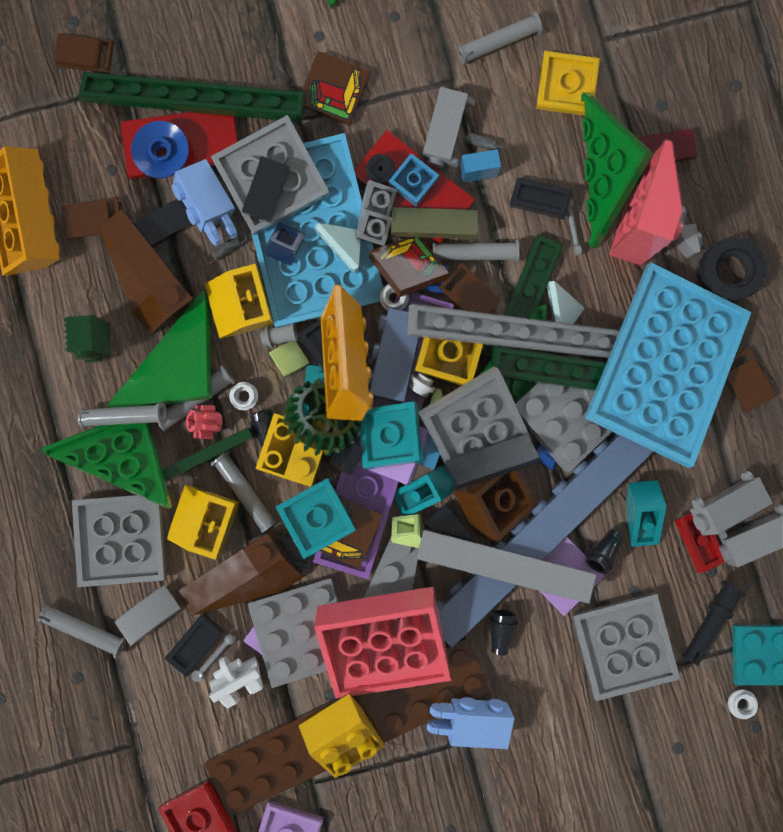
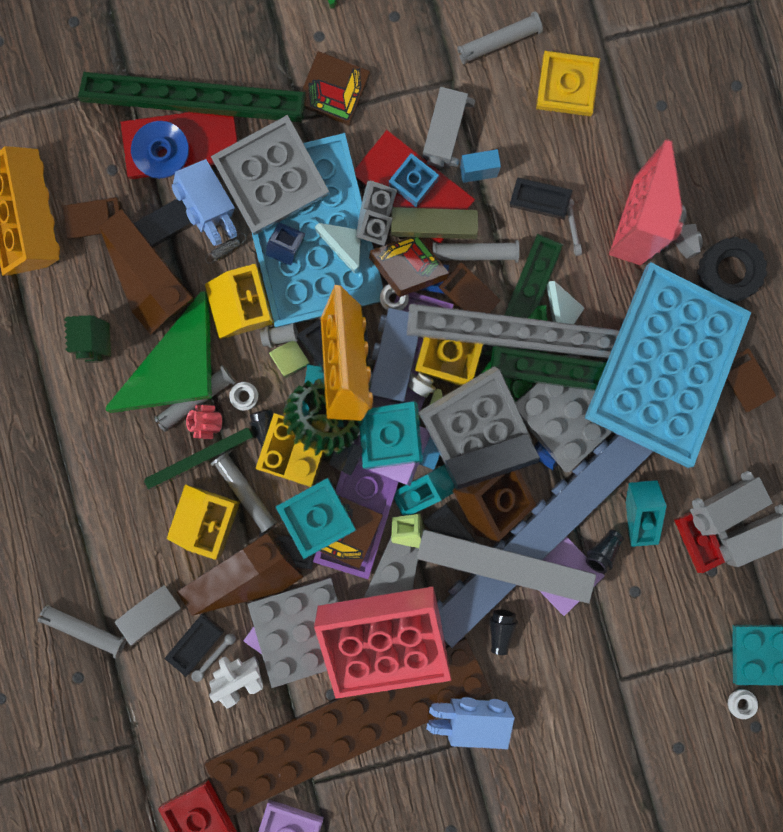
green tile [41,423,172,509] -> none
reddish brown piece [54,33,115,74] -> none
light grey plate [72,495,167,587] -> none
light grey pin [78,402,167,427] -> none
black tile [242,156,290,223] -> none
yellow slope [299,694,385,778] -> none
black tile [366,153,395,184] -> none
light grey piece [458,132,503,150] -> none
light grey plate [571,593,680,701] -> none
green tile [581,92,654,248] -> none
dark red tile [637,128,698,162] -> none
black pin [682,580,746,666] -> none

